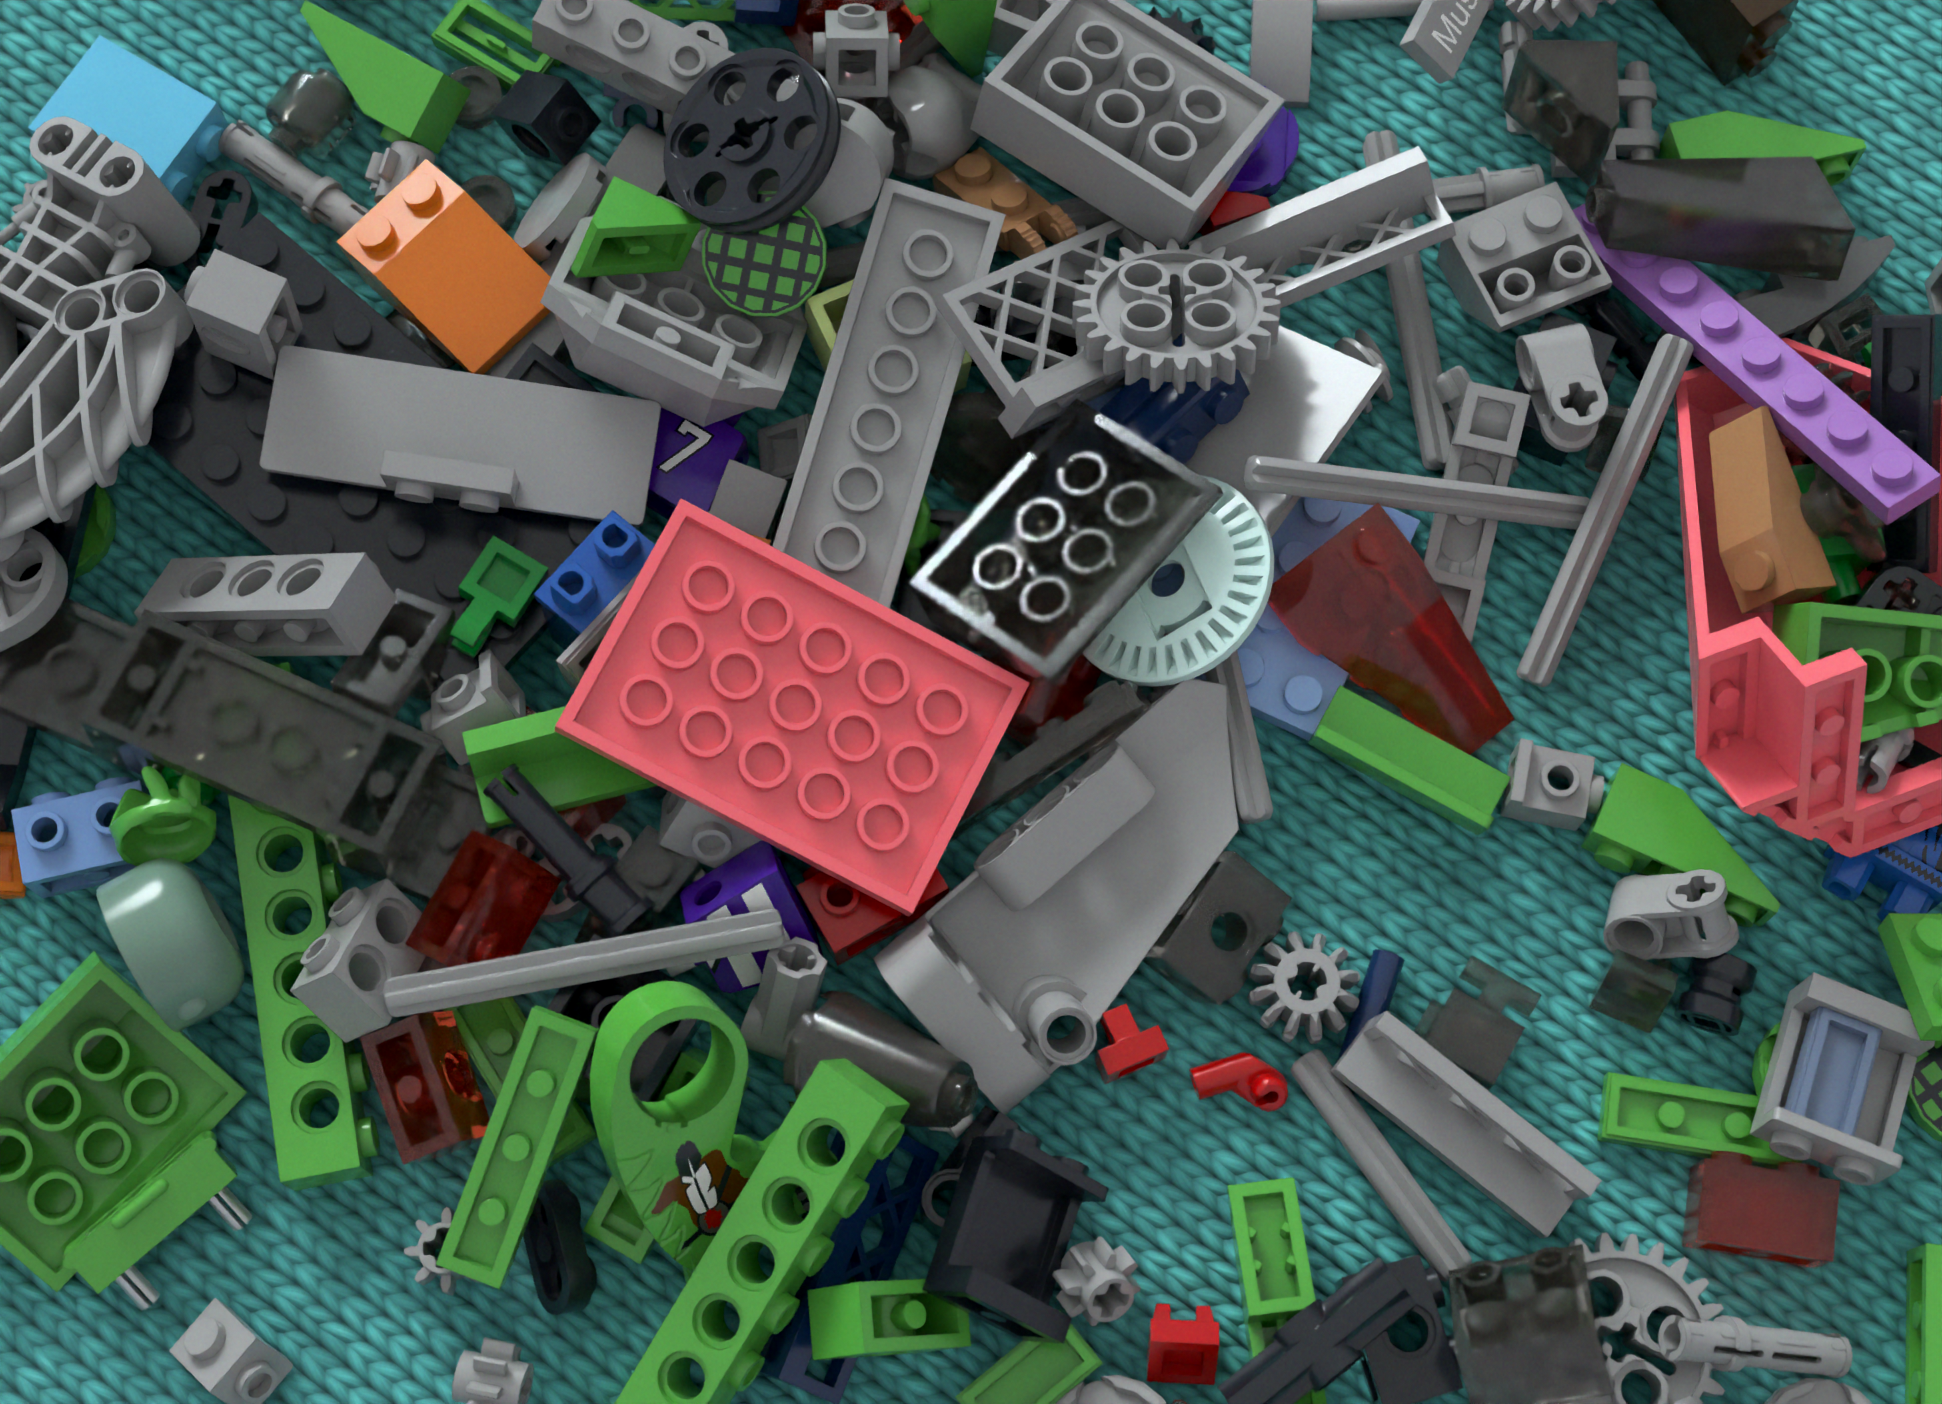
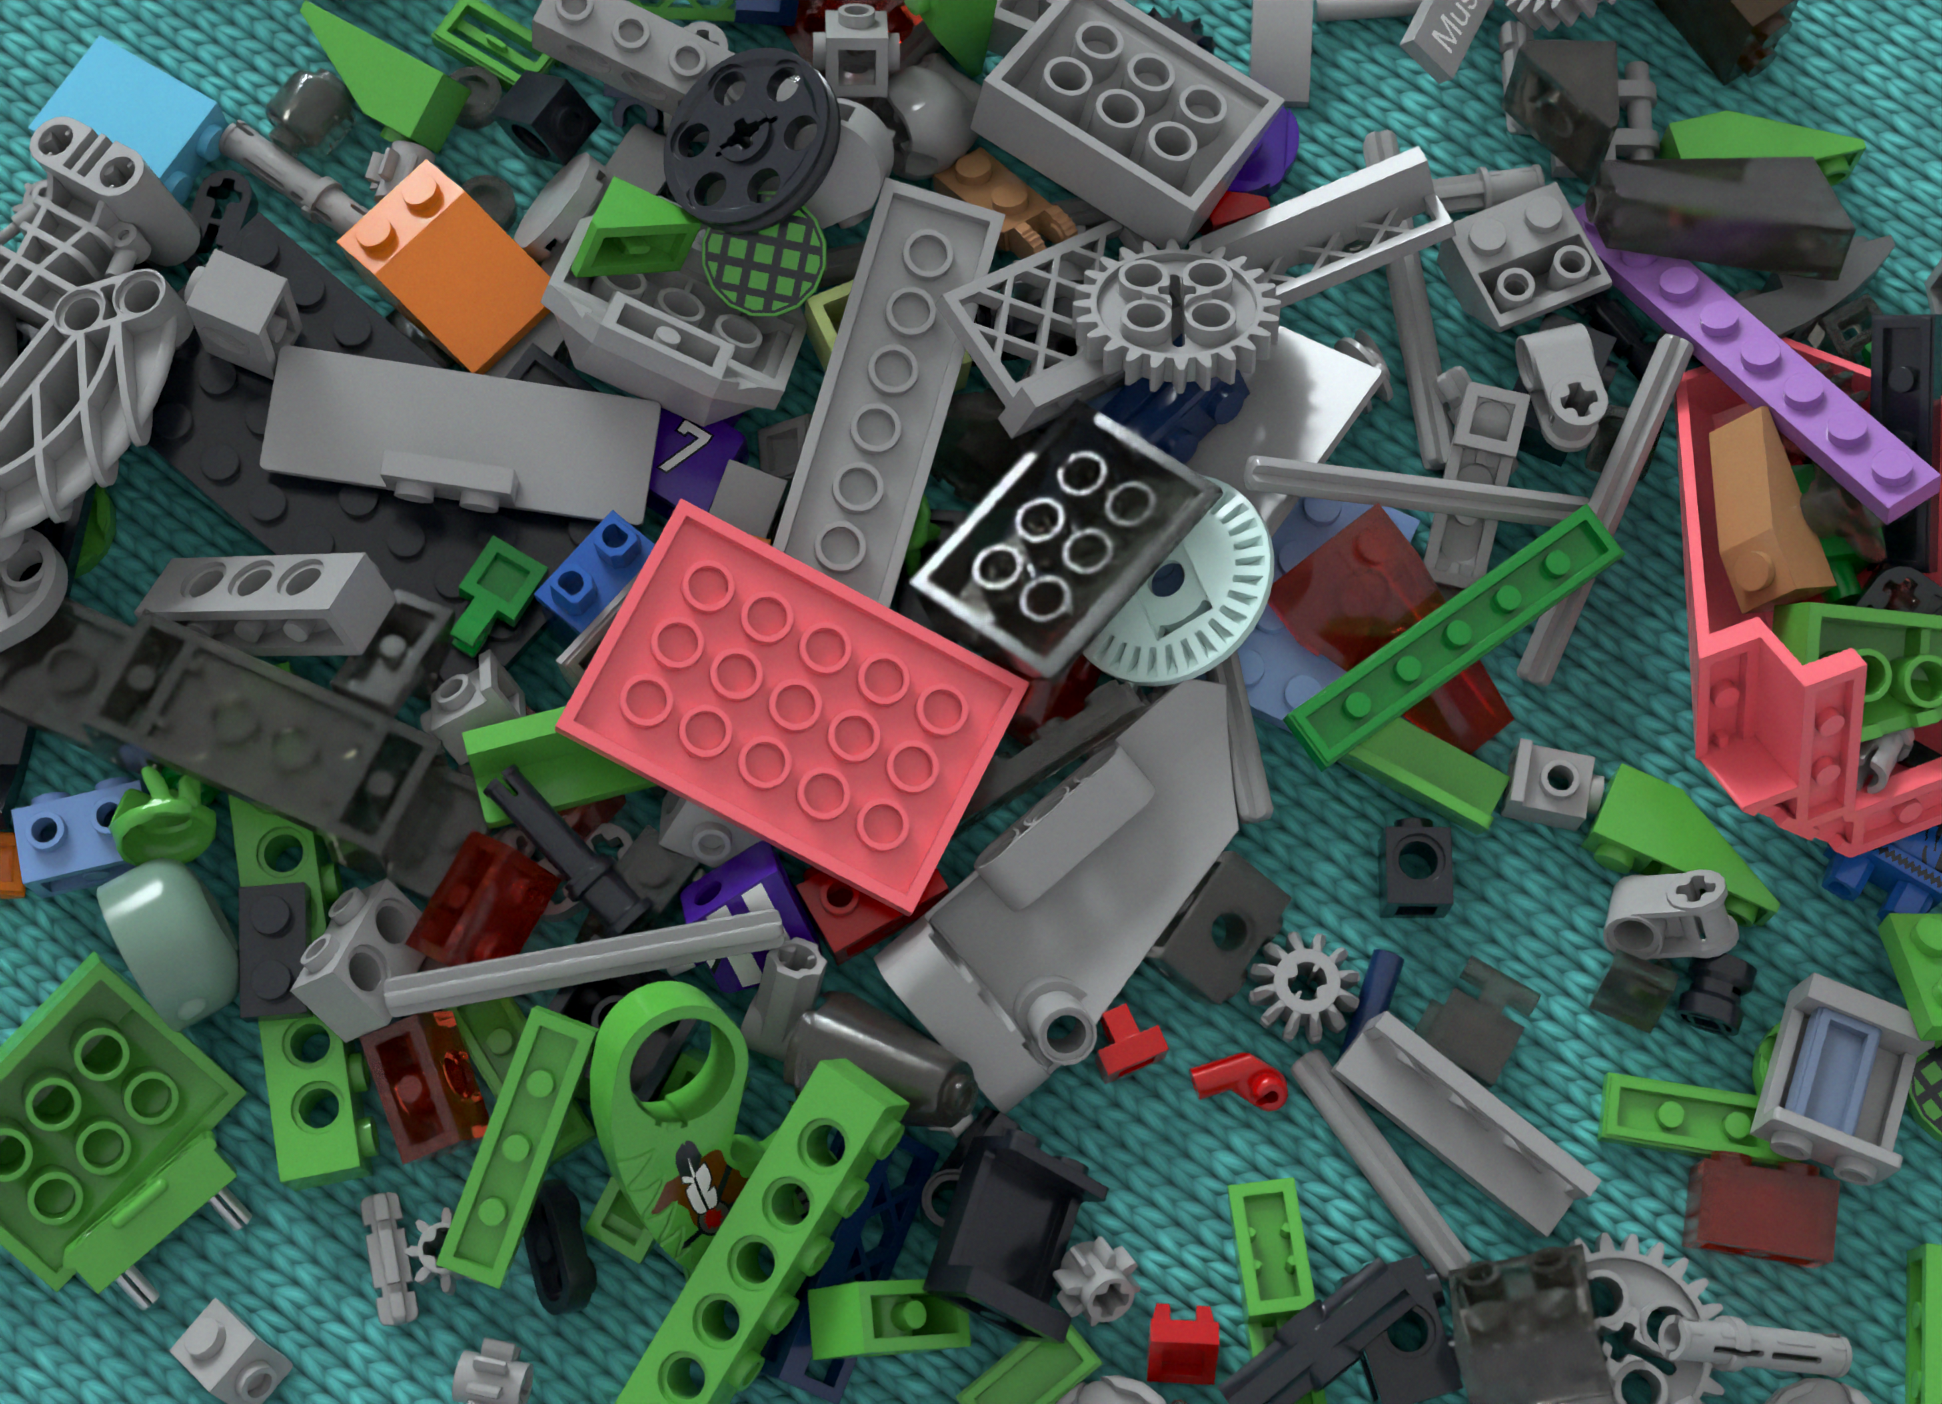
none -> black plate [239,882,313,1023]
none -> light grey axle [360,1192,419,1326]
none -> green tile [1282,504,1626,772]
none -> black brick [1378,817,1454,918]

